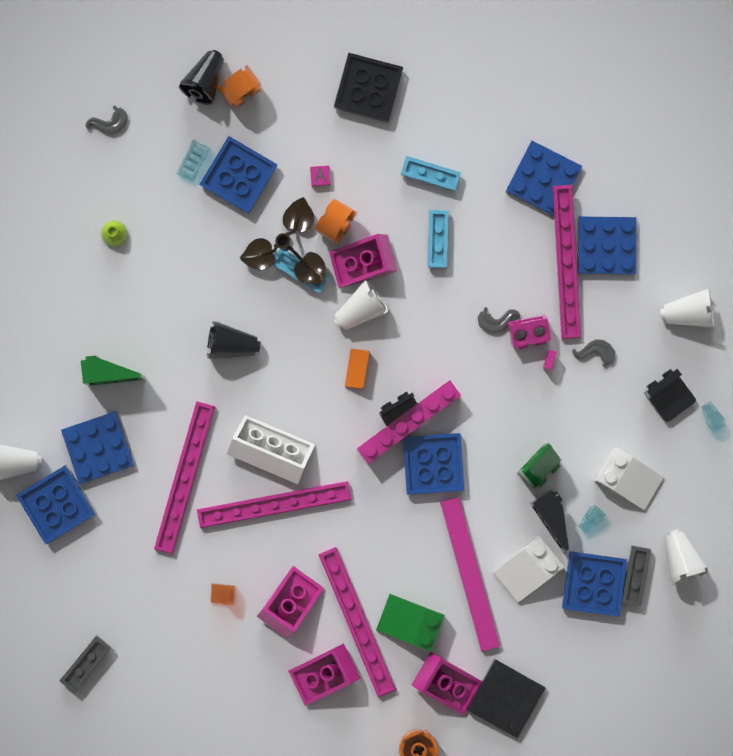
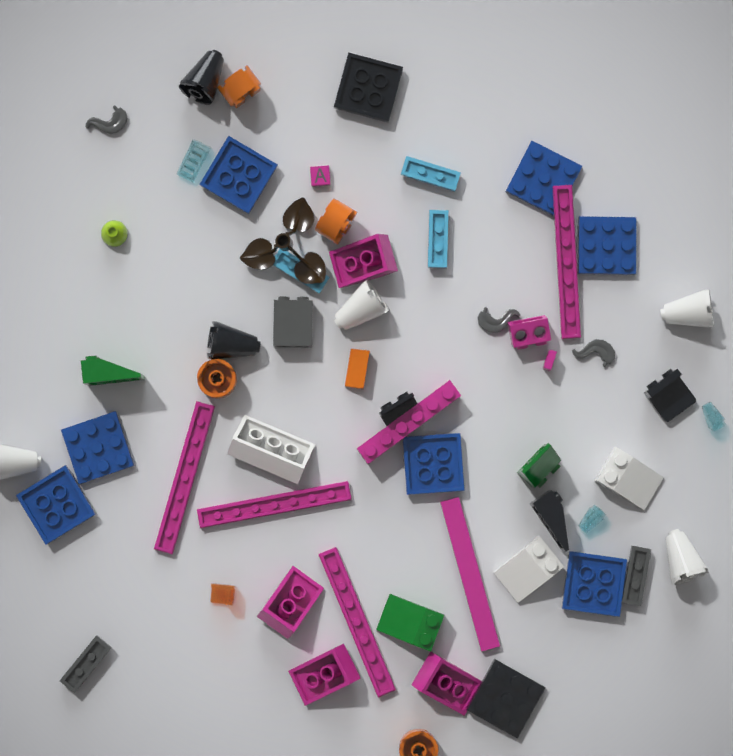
none -> orange brick [197,359,237,399]
none -> dark grey panel [273,296,313,348]

